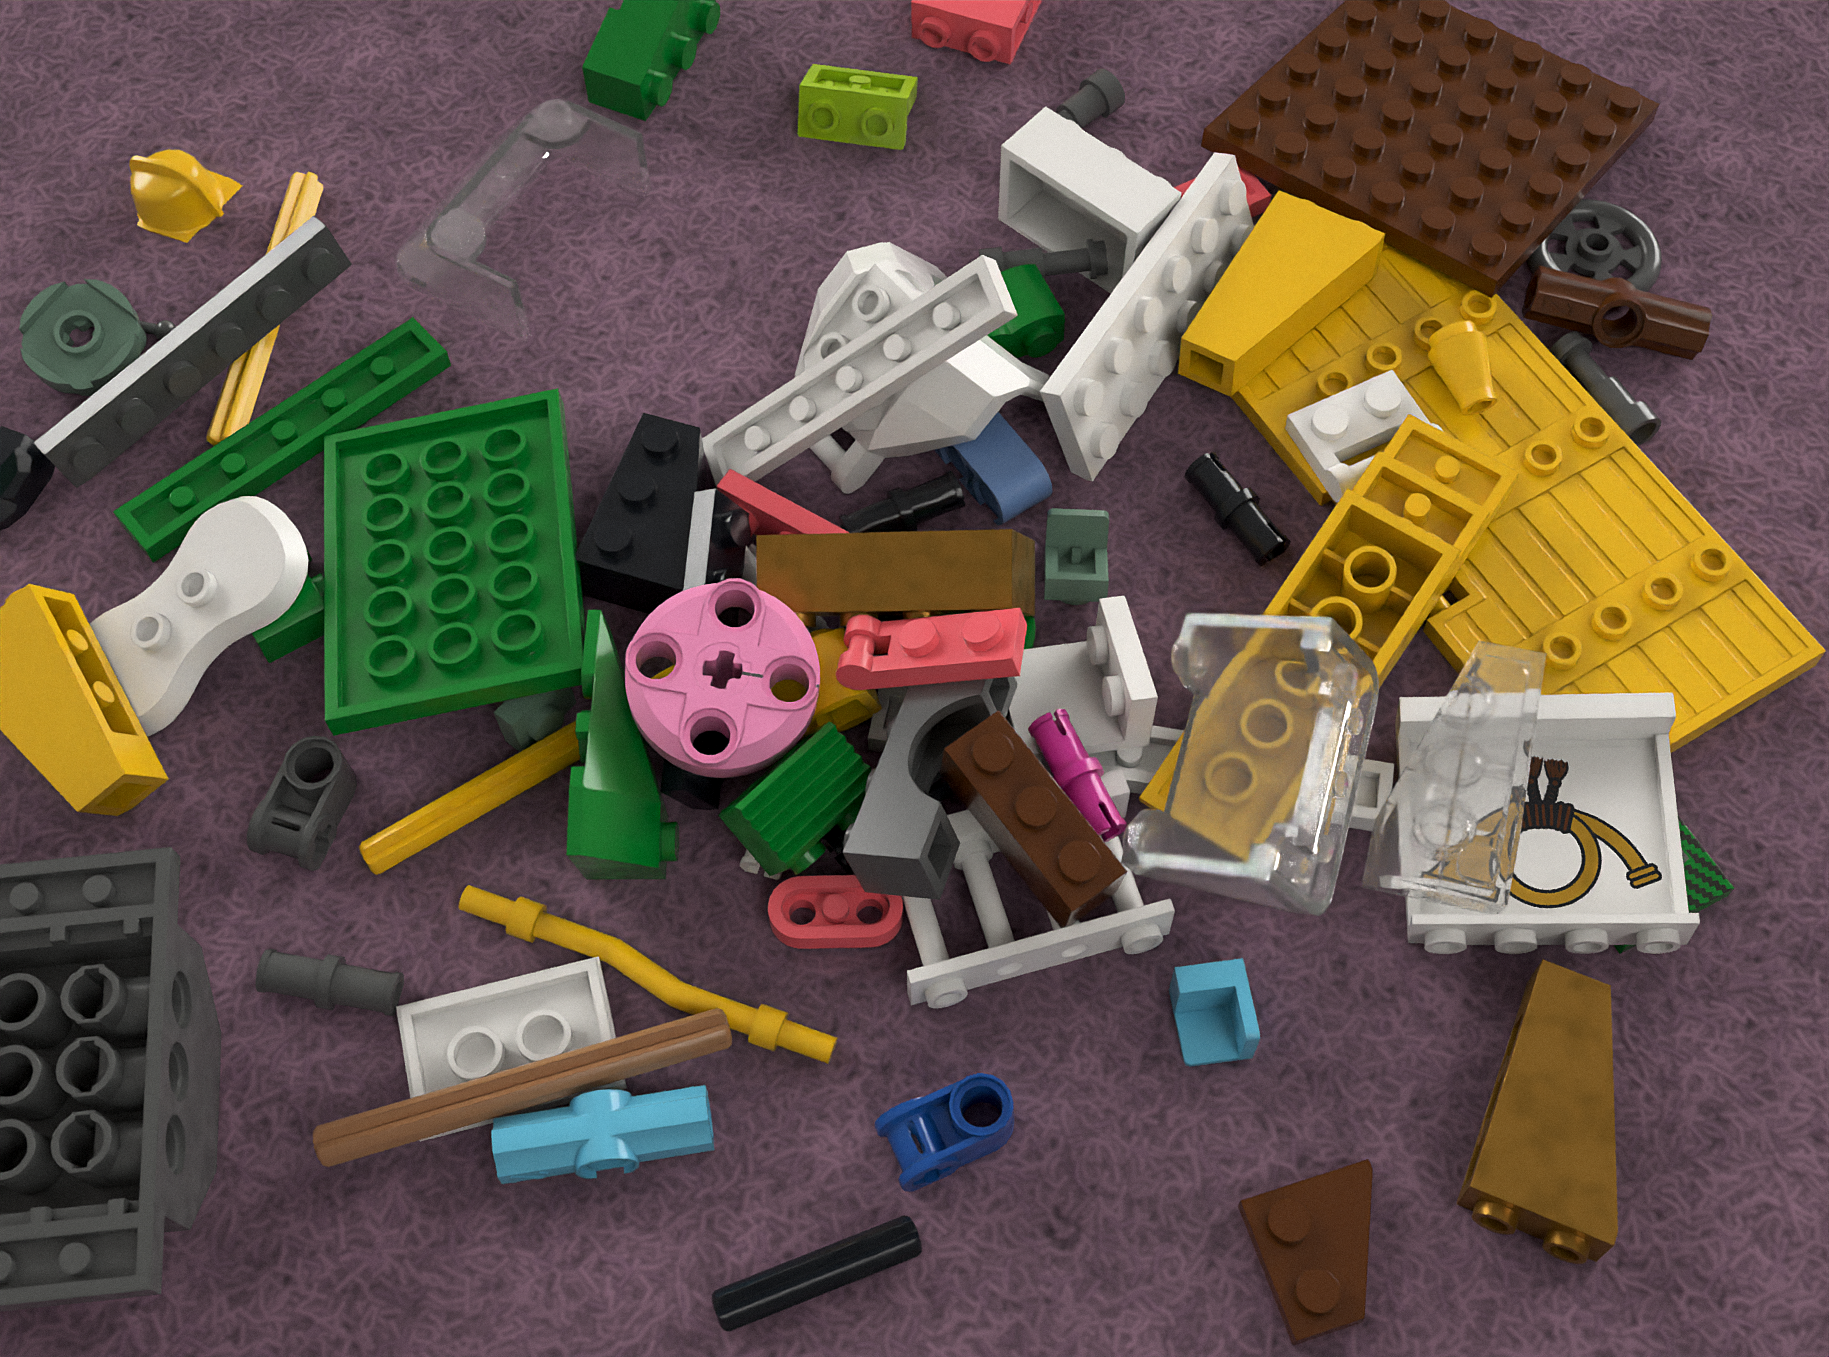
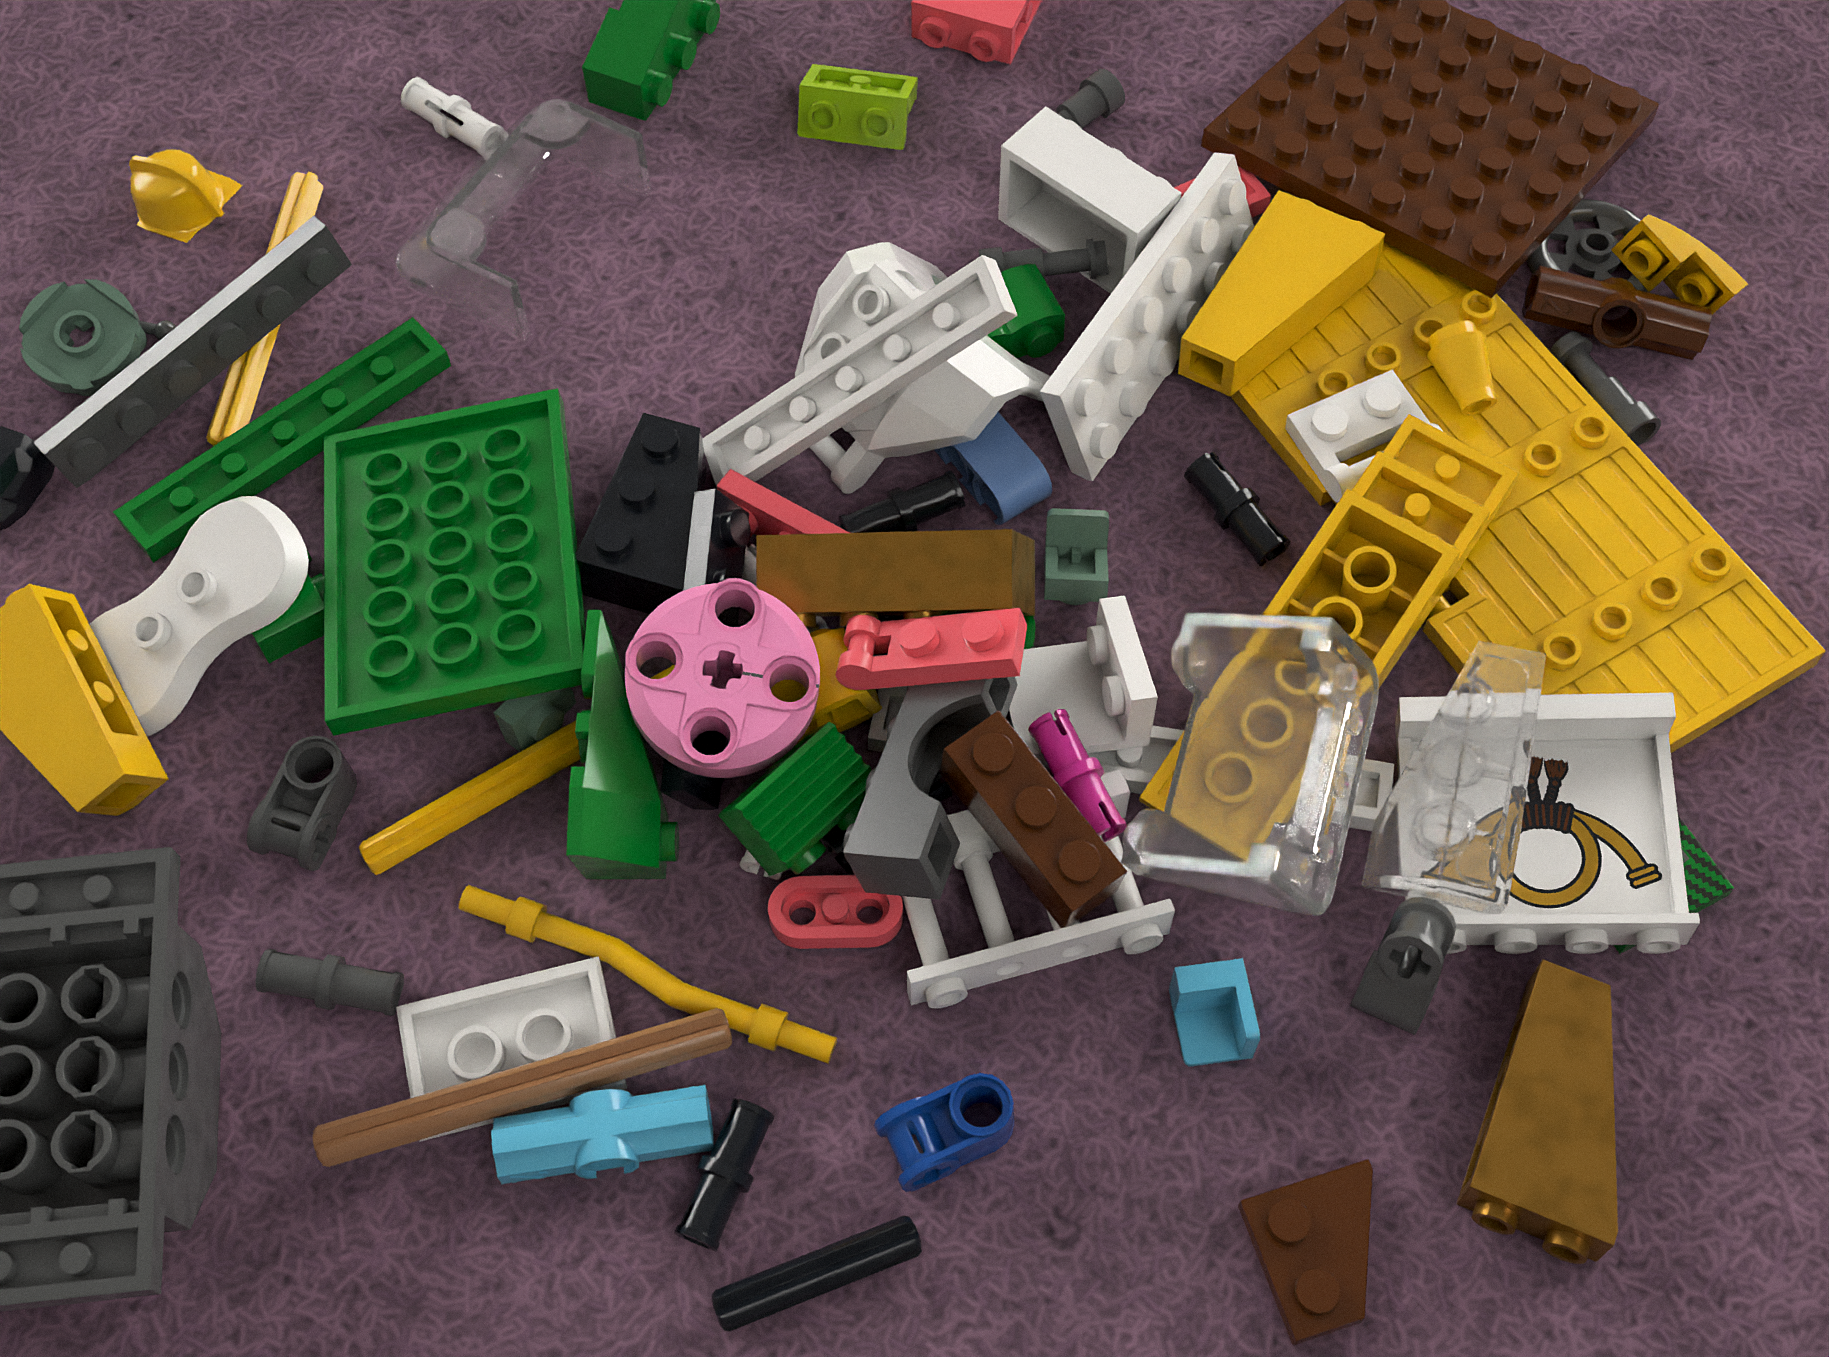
none -> white pin [401,77,505,157]
none -> black pin [674,1098,775,1251]
none -> dark grey piece [1350,897,1456,1035]
none -> yellow slope [1611,214,1748,315]

